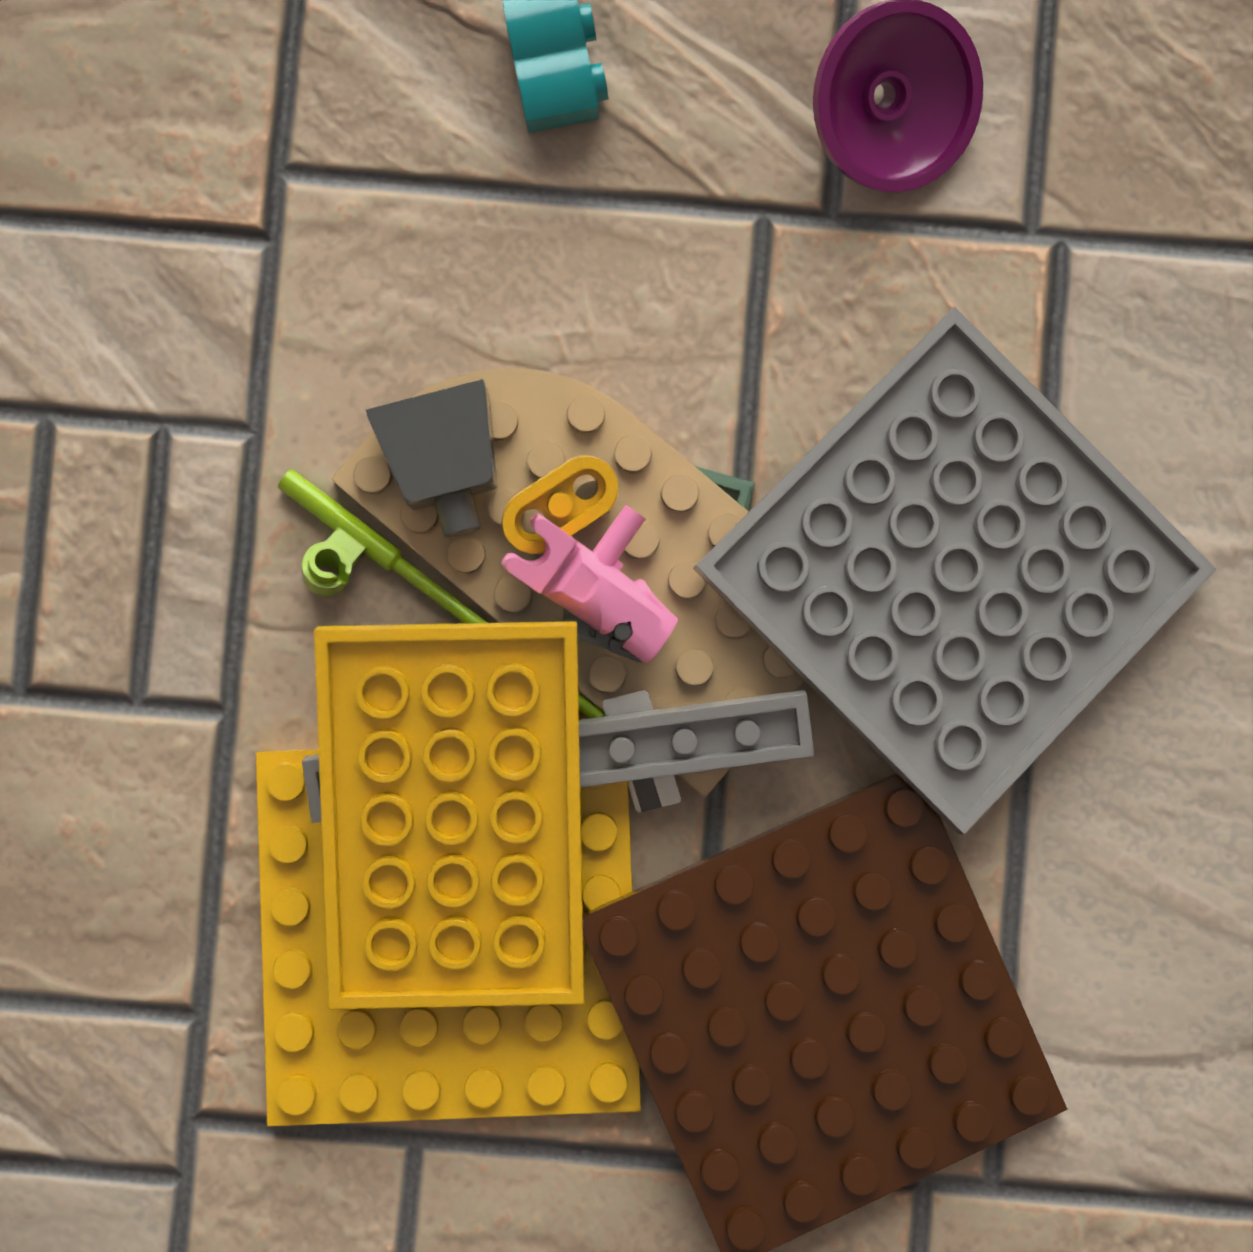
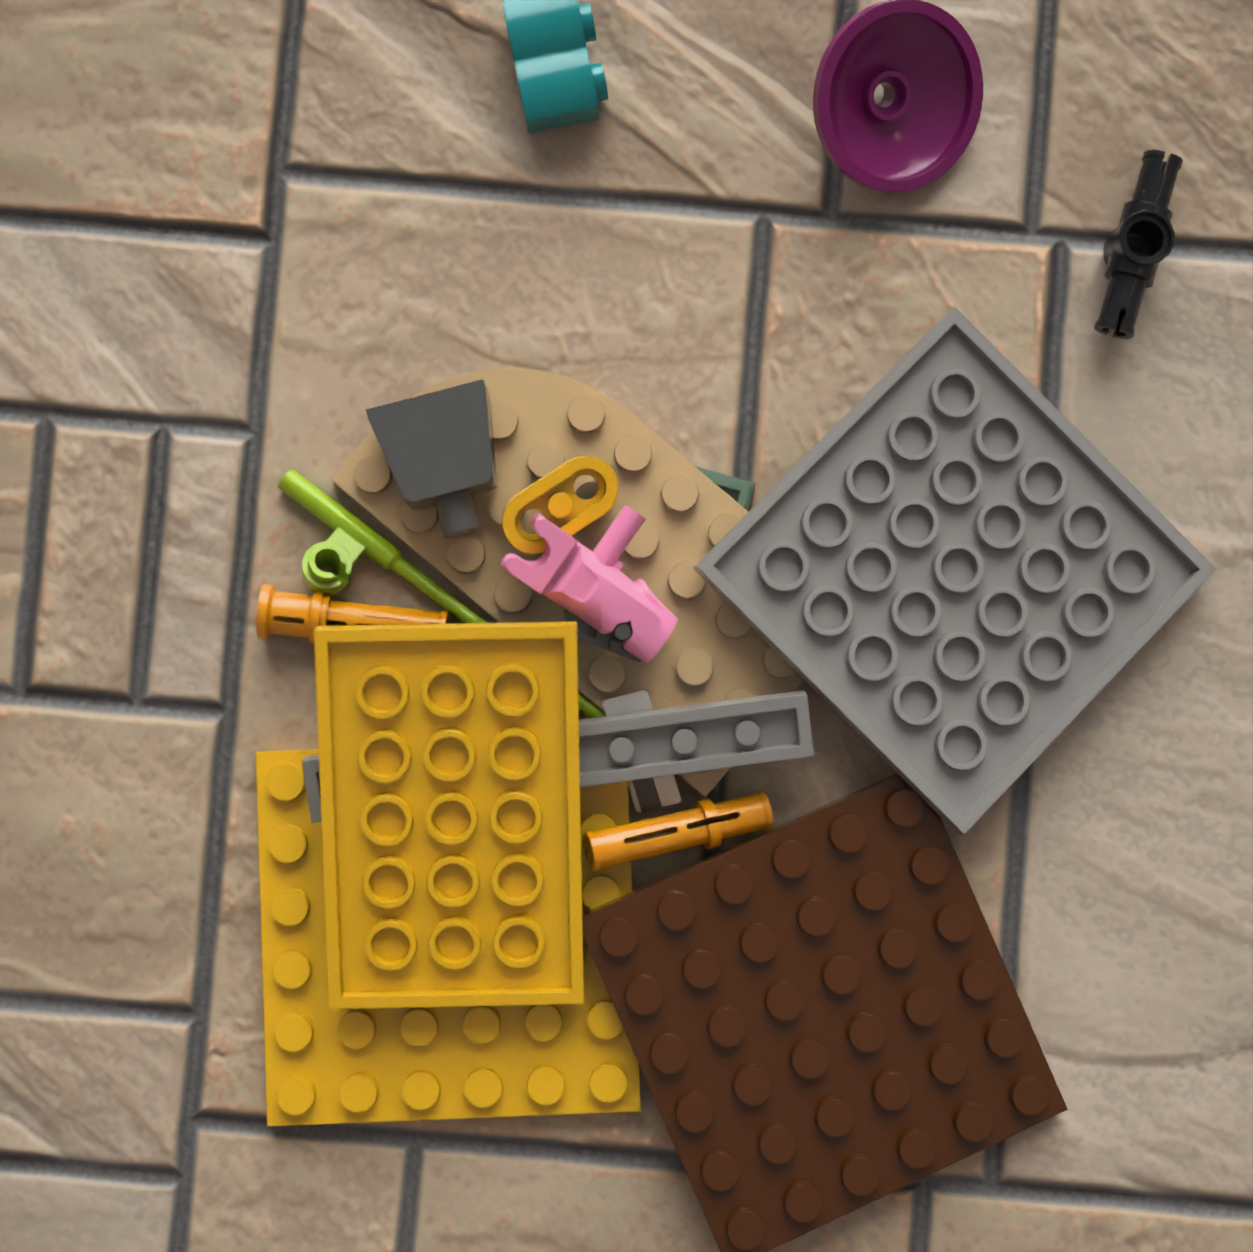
none -> light orange pin [256,584,448,644]
none -> light orange pin [583,791,773,872]
none -> black pin [1094,150,1183,339]

